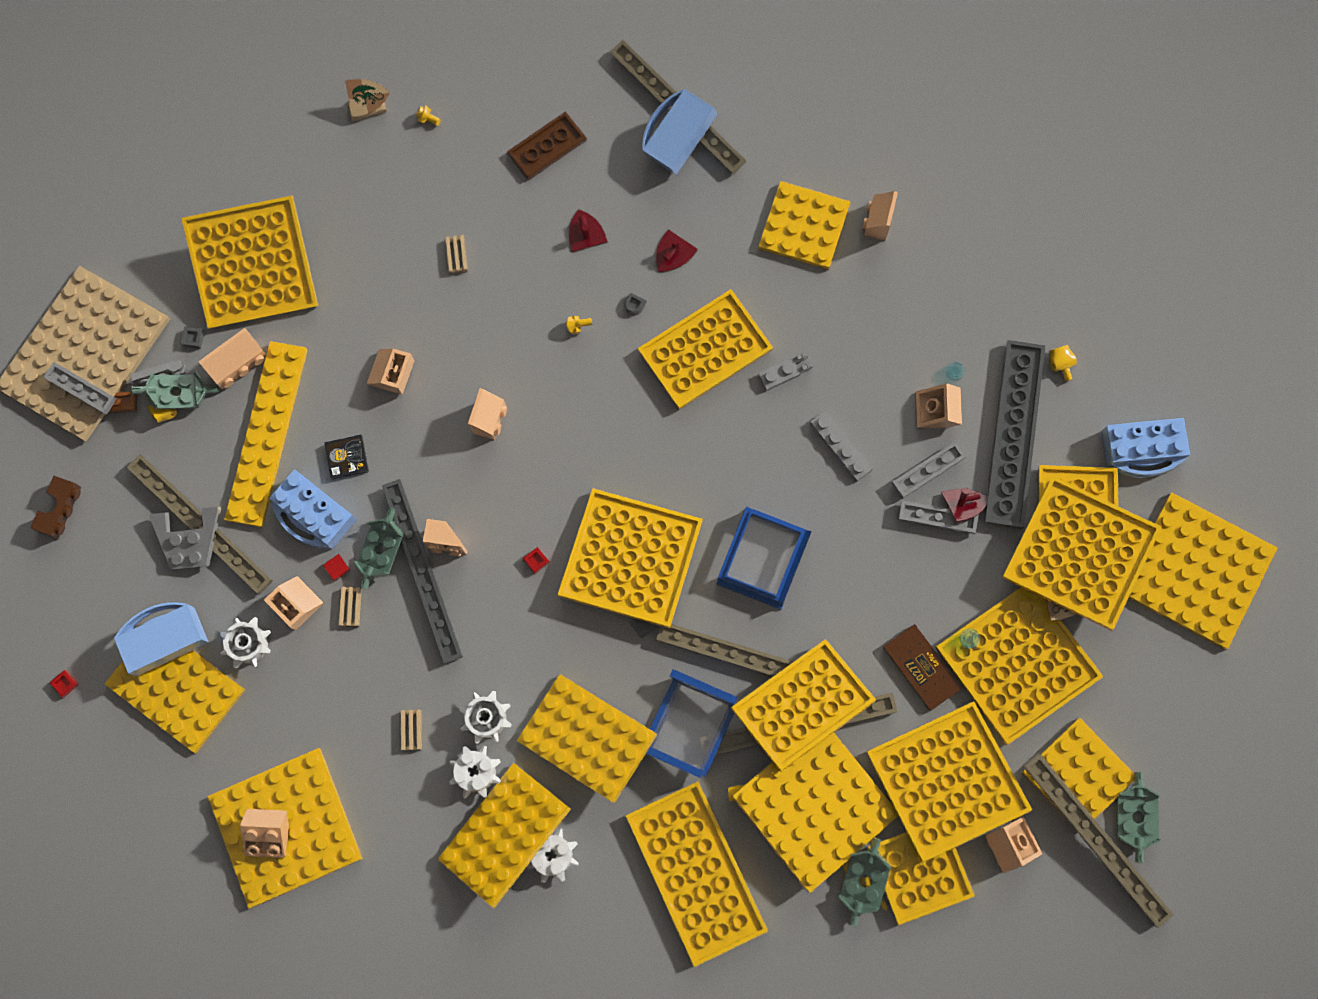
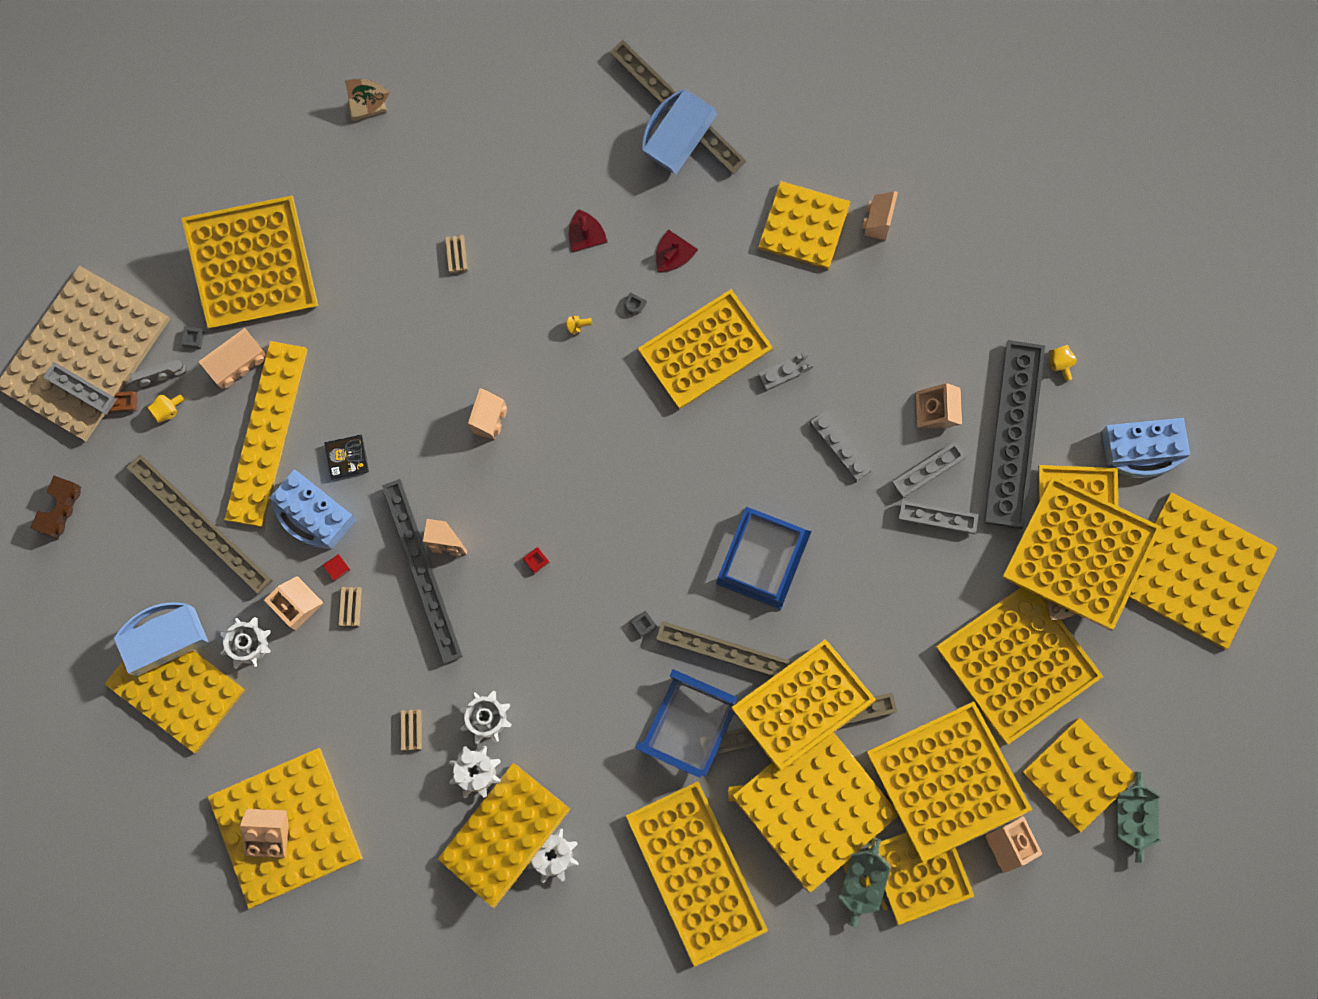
red tile [49,670,79,698] -> none
sand green plate [132,371,219,409] -> none
light grey wing [149,507,221,570] -> none
sand green plate [353,507,403,590] -> none
light nougat slope [367,348,415,395] -> none
yellow plate [415,105,441,126] -> none
reddish brown tile [507,111,587,181] -> none
yellow plate [517,674,657,803] -> none
yellow plate [557,488,703,629] -> none
reddish brown tile [883,624,962,711] -> none
shield [941,488,987,523] -> none
clear light blue plate [946,362,965,380] -> none
clear light blue plate [960,629,980,649] -> none
dark tan plate [1023,753,1173,928] -> none

